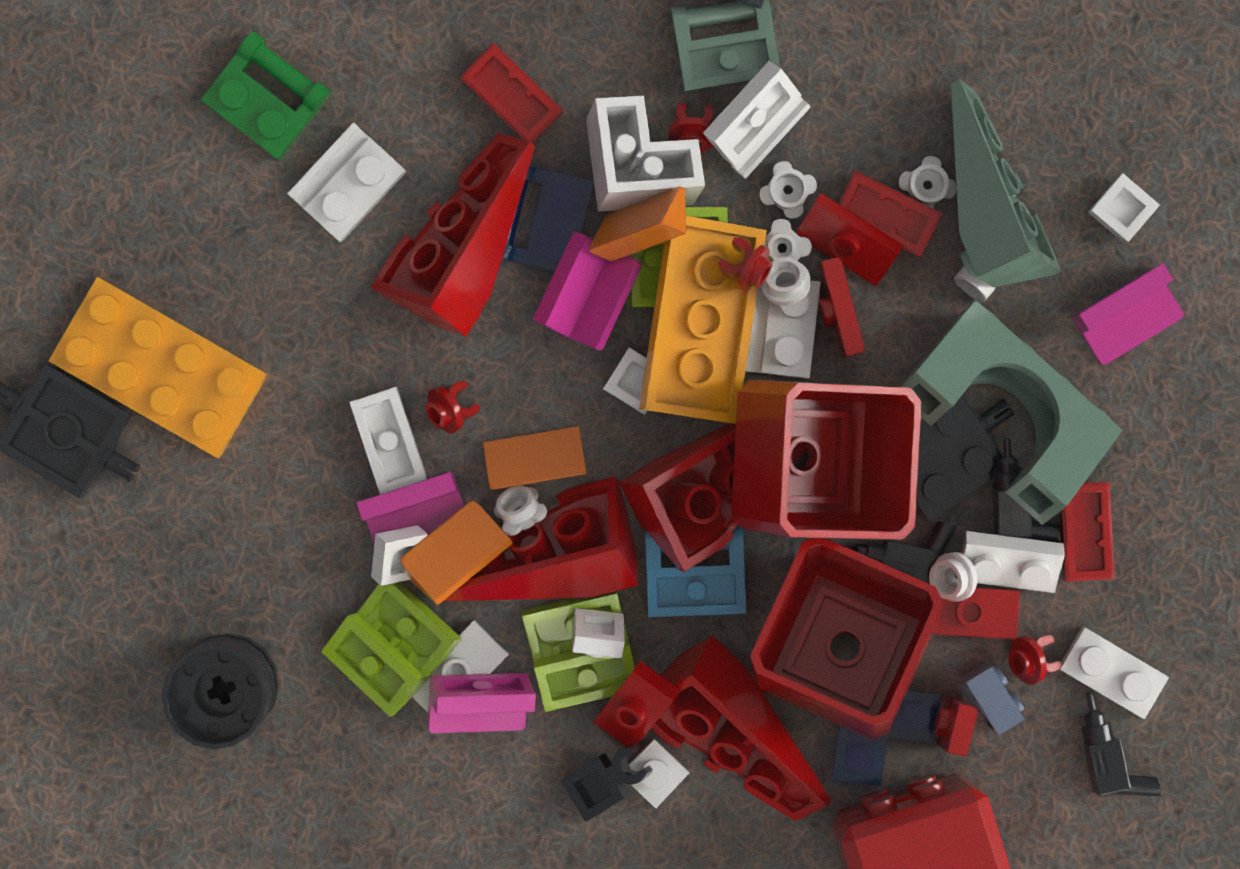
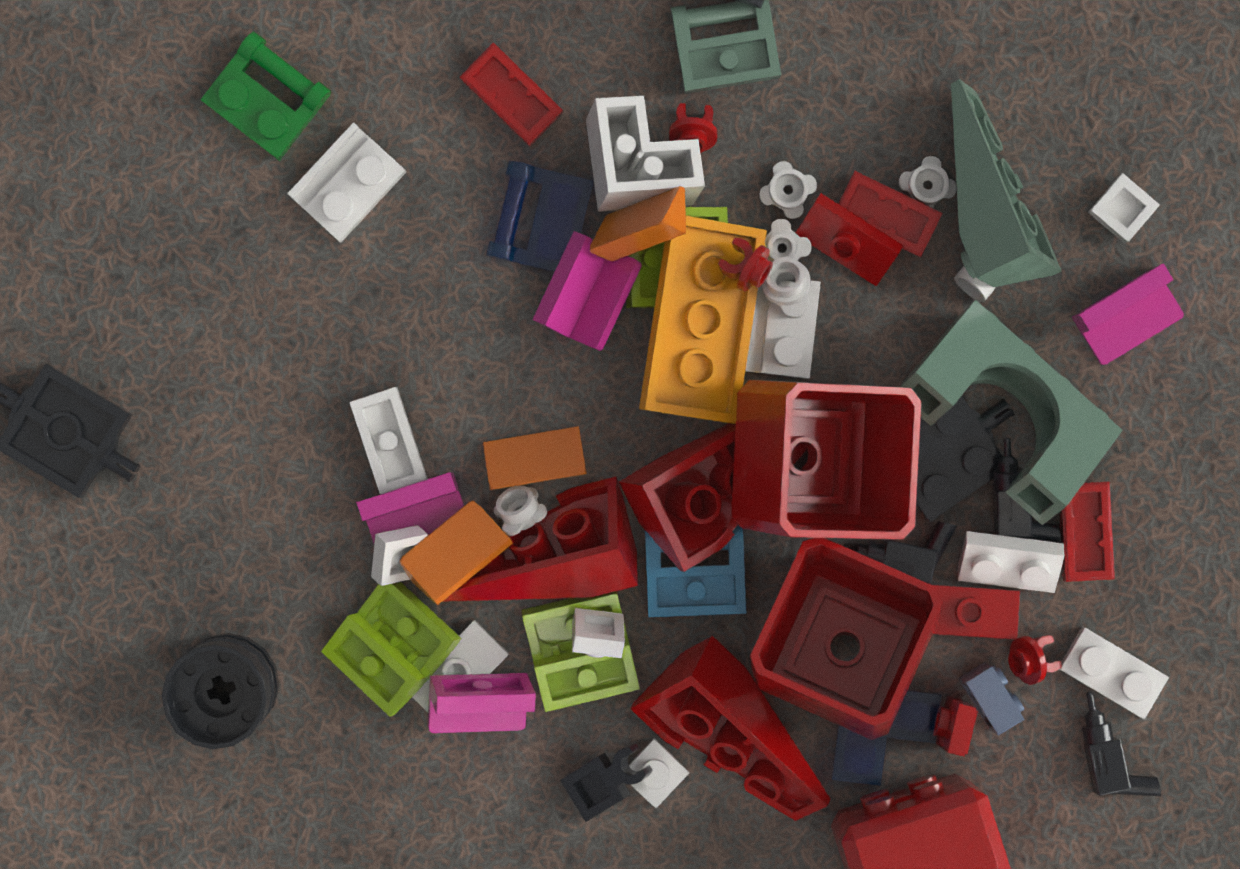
light orange plate [48,277,268,458] -> none
red wedge [370,133,535,337] -> none
red plate [426,381,480,434] -> none
red plate [593,661,680,746] -> none
white plate [603,348,647,415] -> none
white plate [703,61,810,179] -> none
red plate [818,257,865,359] -> none
white plate [929,552,977,602] -> none

